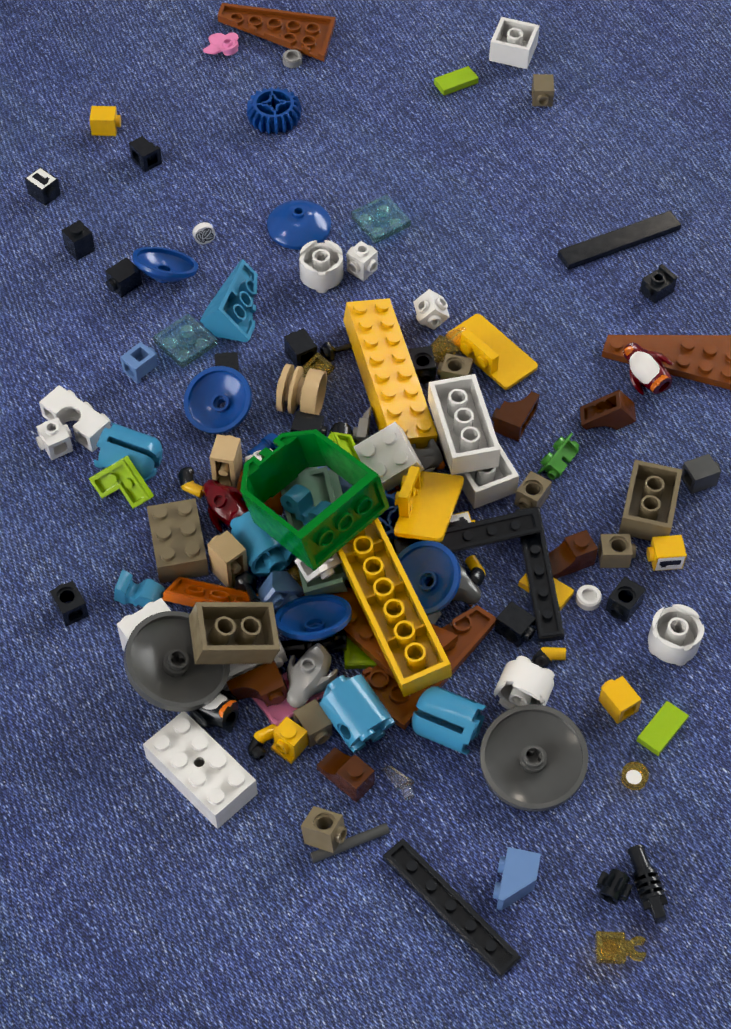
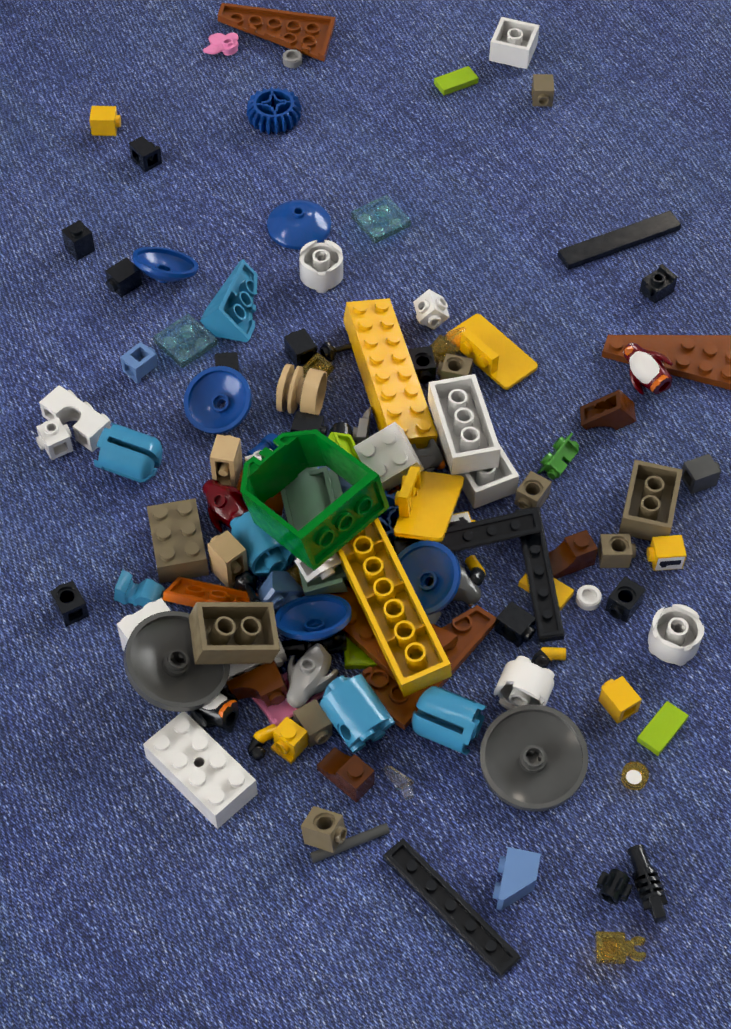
black brick [25,167,61,206] -> none
lime tile [89,455,154,509] -> none
arm [178,467,204,498] -> none
tile [192,222,215,244] -> none
dark azure leg [280,484,332,526] -> none
white brick [346,241,378,282] -> none
reddish brown arch [491,391,540,441] -> none

